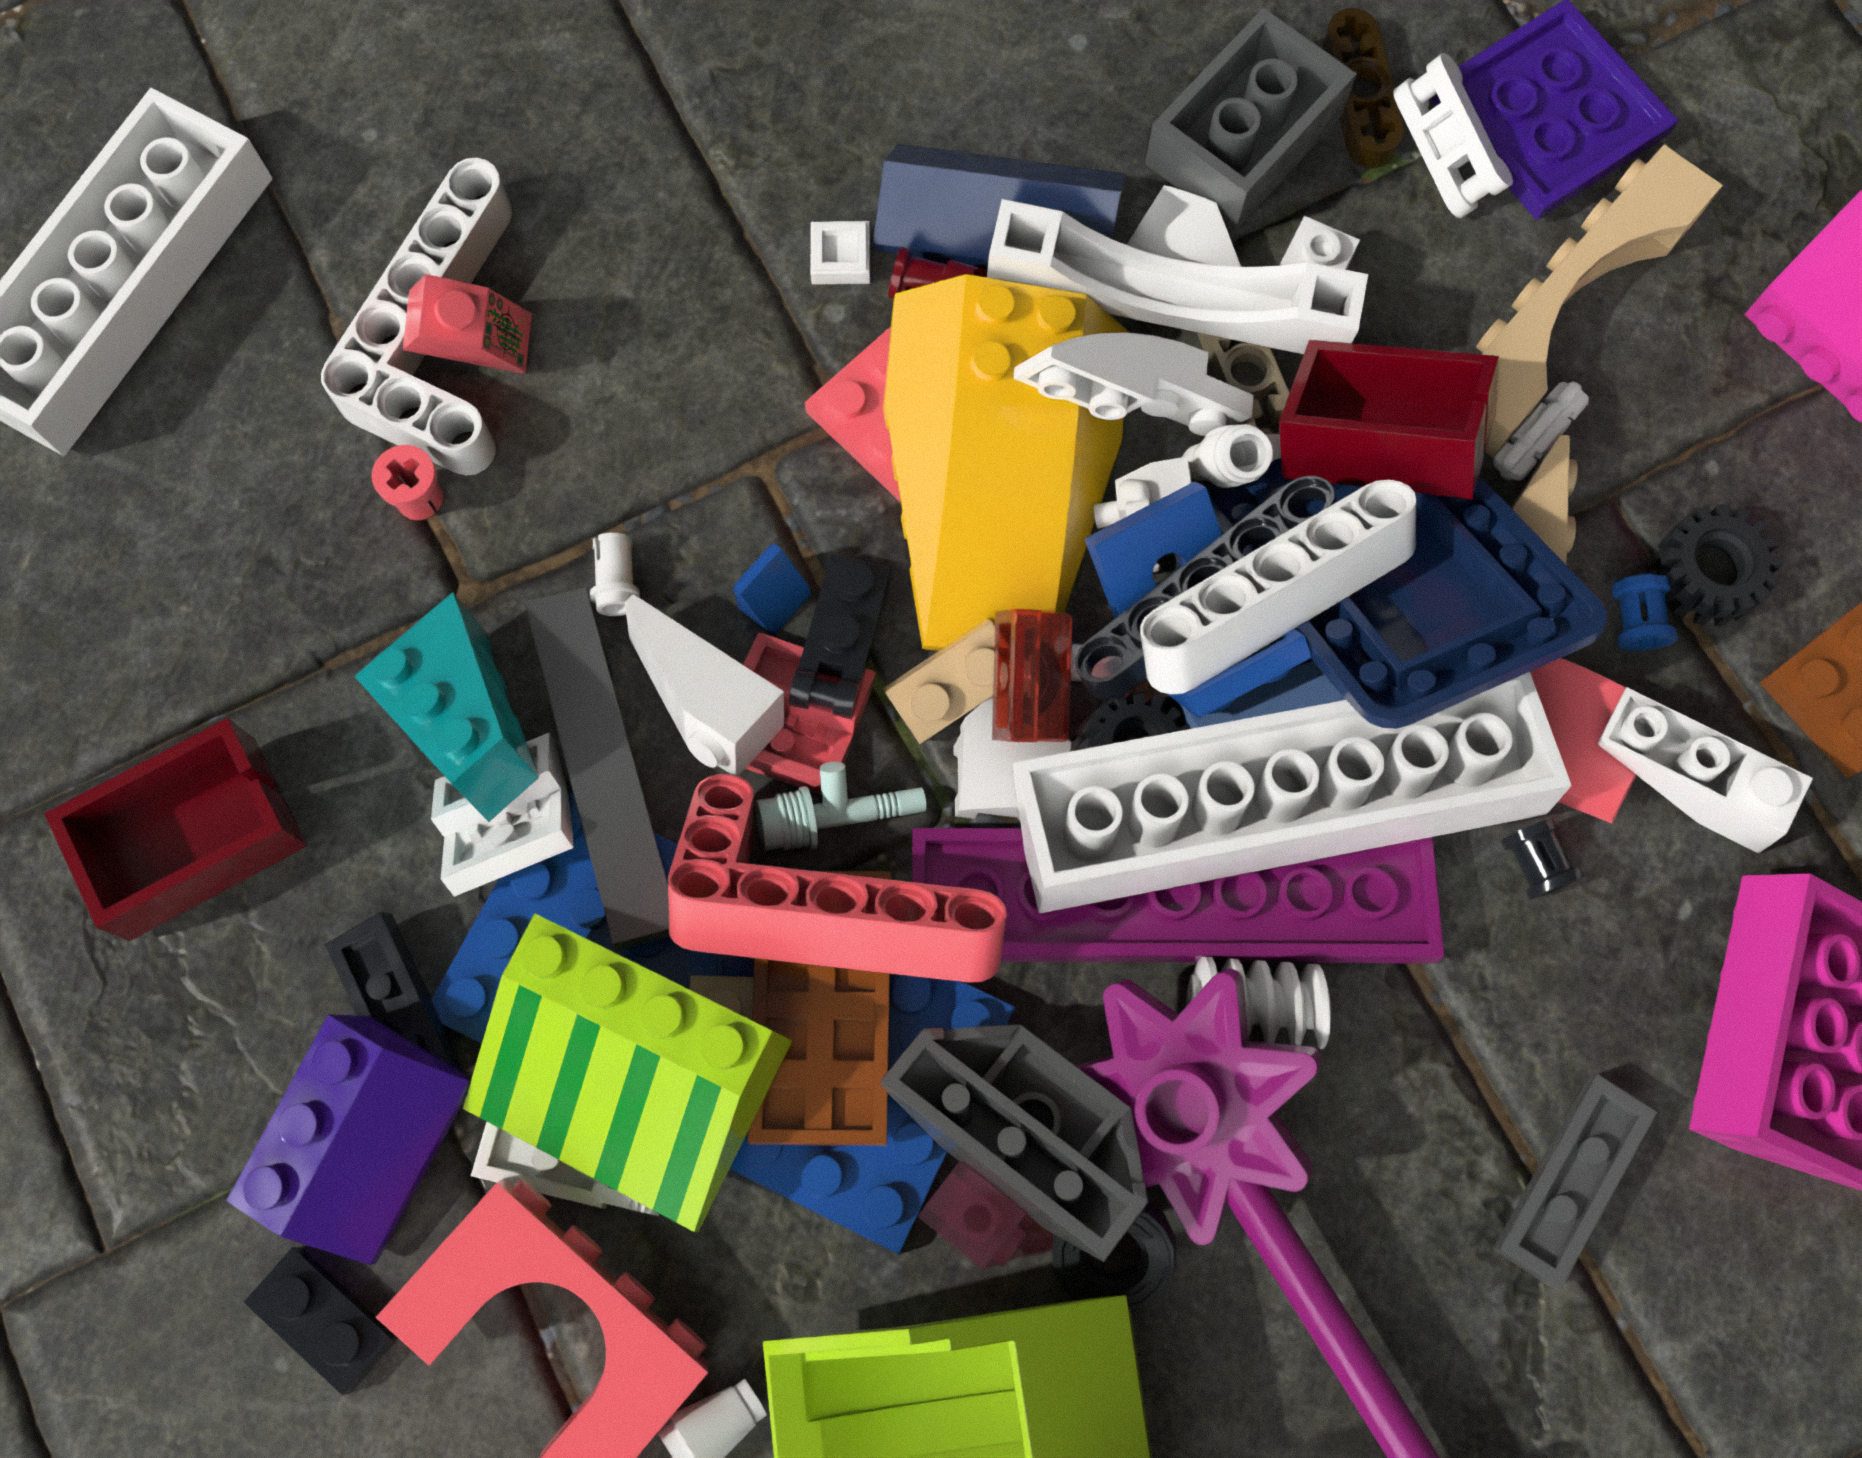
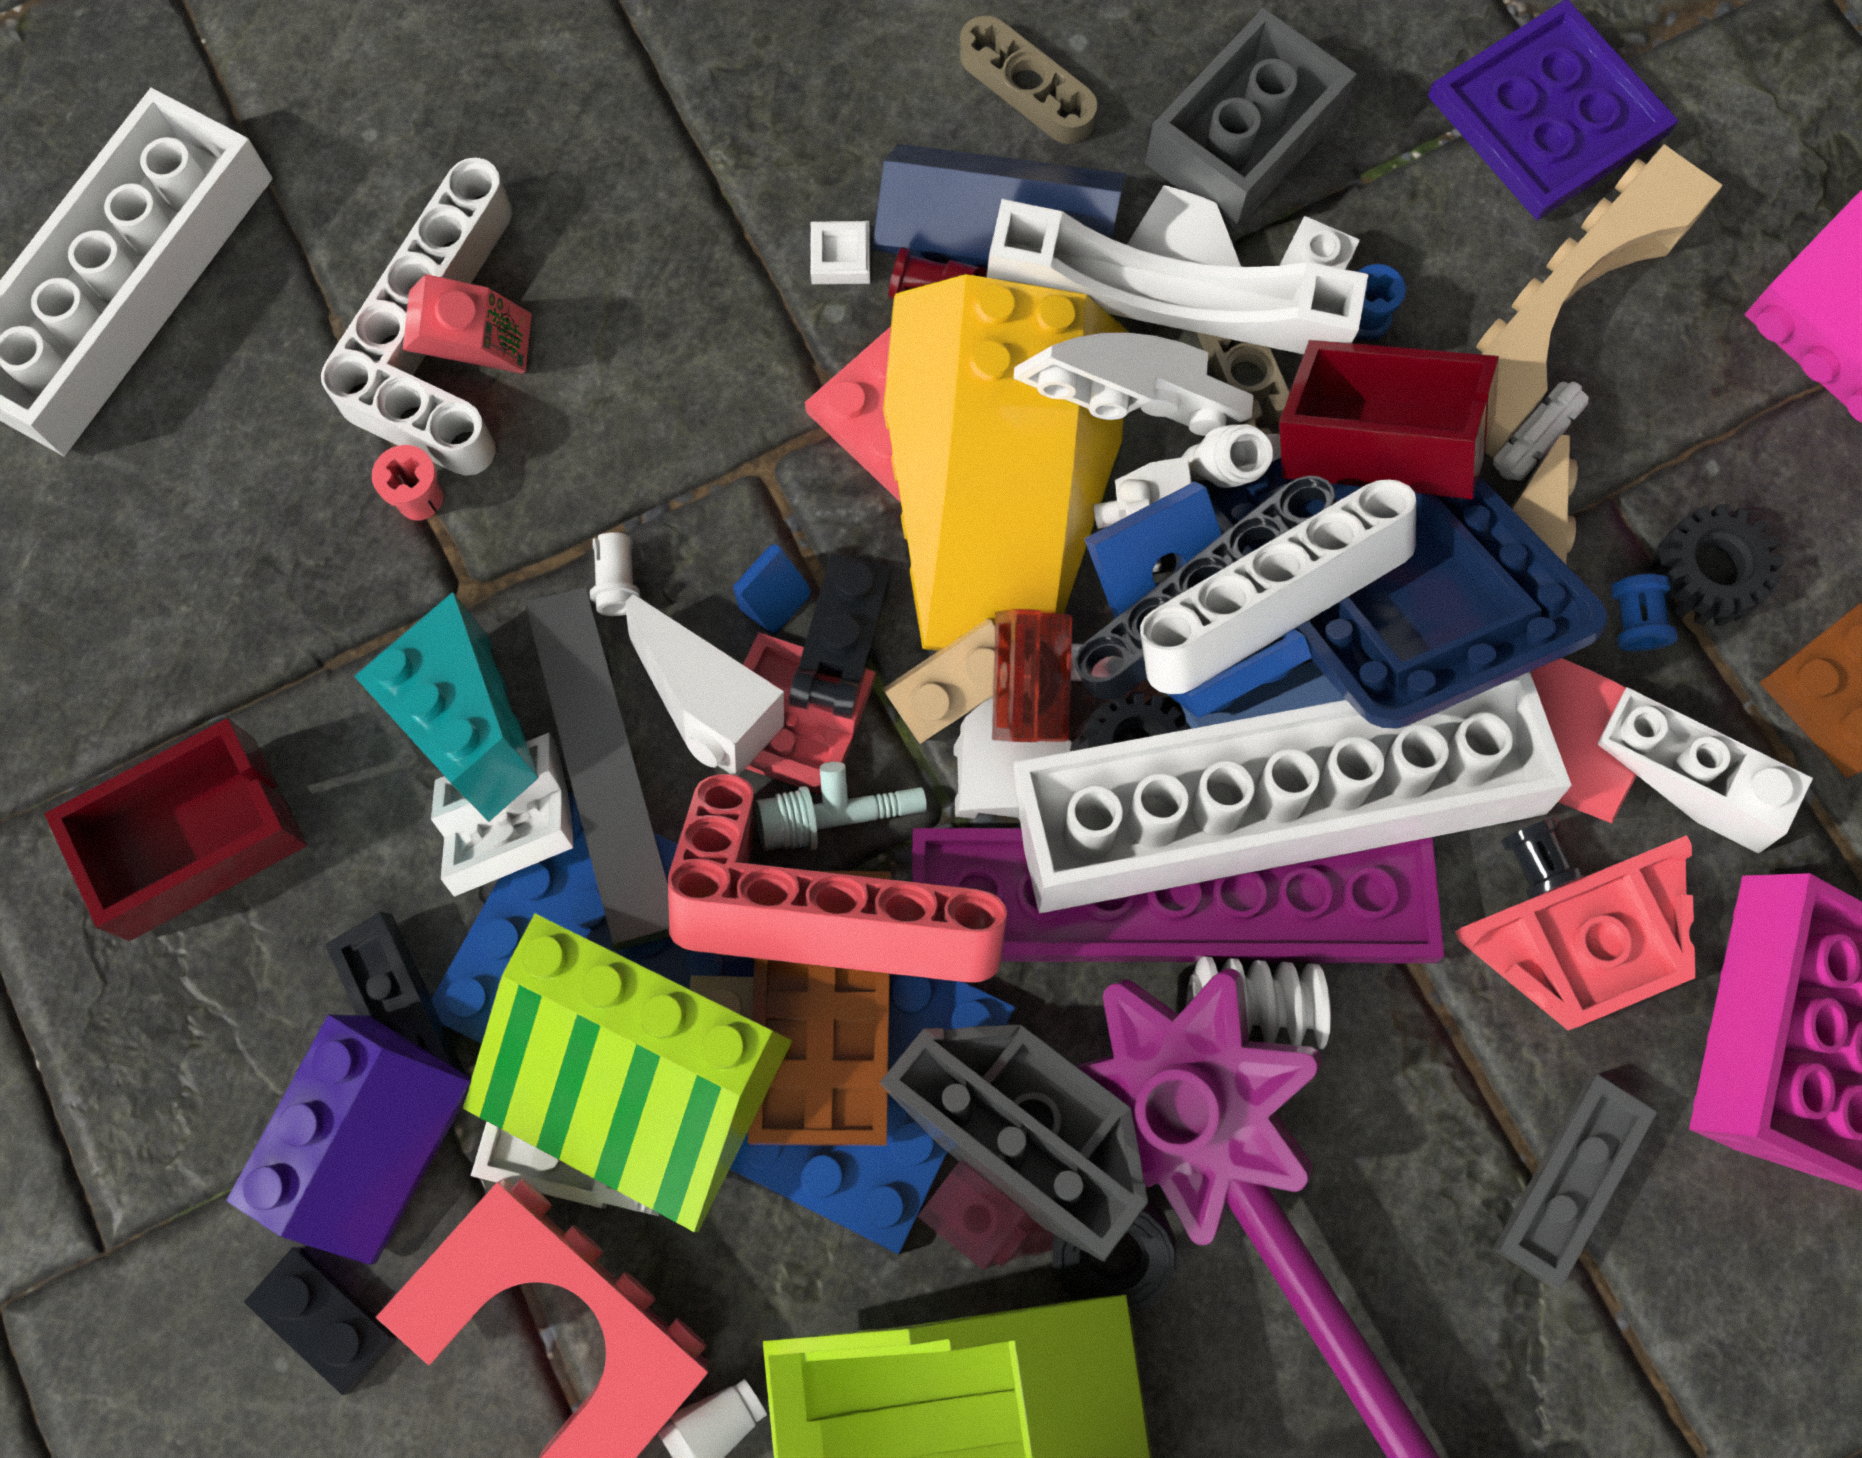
dark brown beam [1322,8,1404,168] -> none
white plate [1393,53,1513,219] -> none
none -> dark tan beam [960,16,1097,144]
none -> blue bush [1355,264,1406,340]
none -> coral wing [1455,835,1695,1031]

